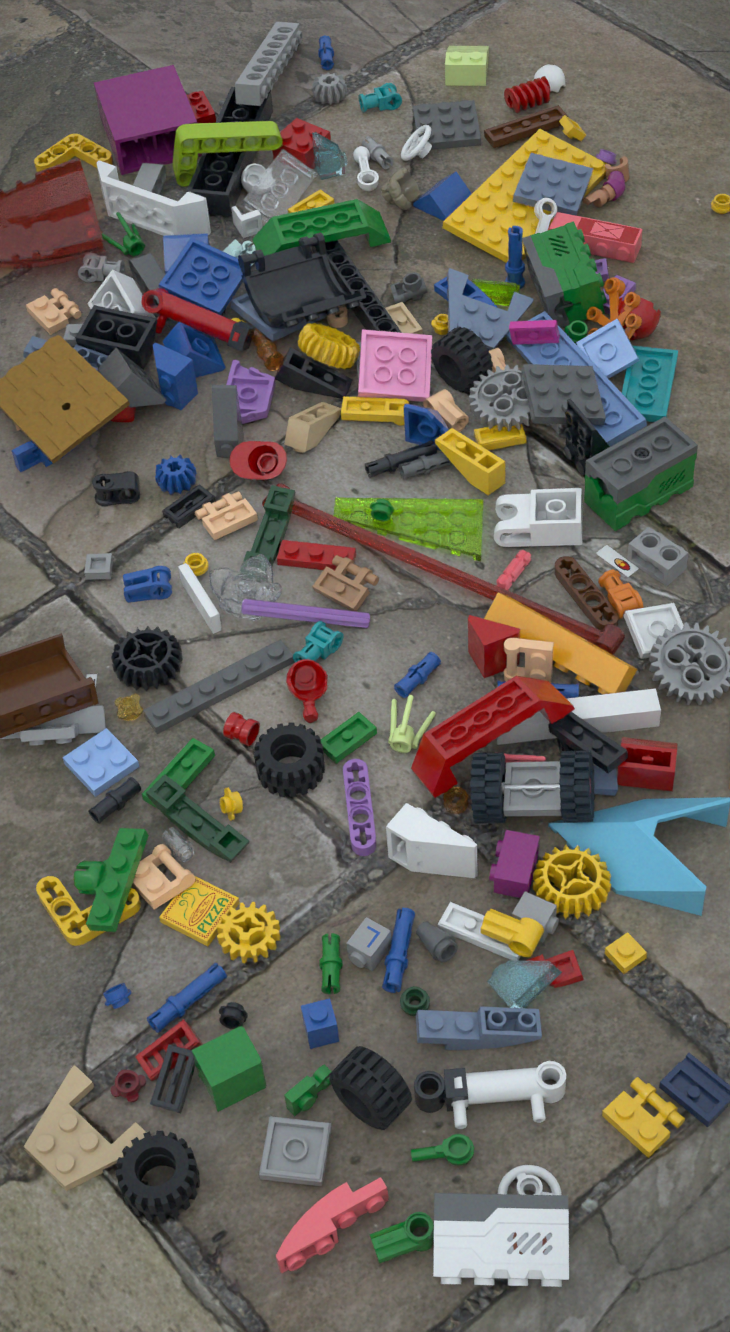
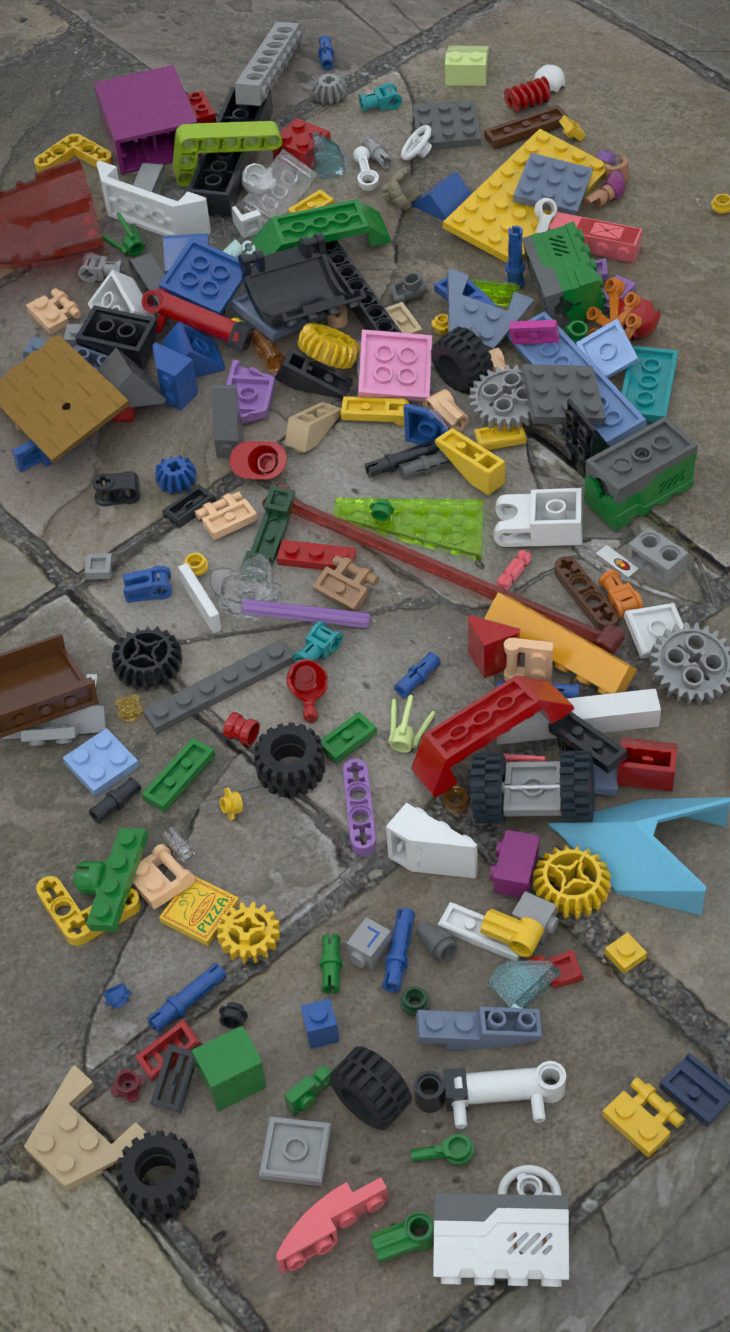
dark green slope [146,774,249,862] -> none

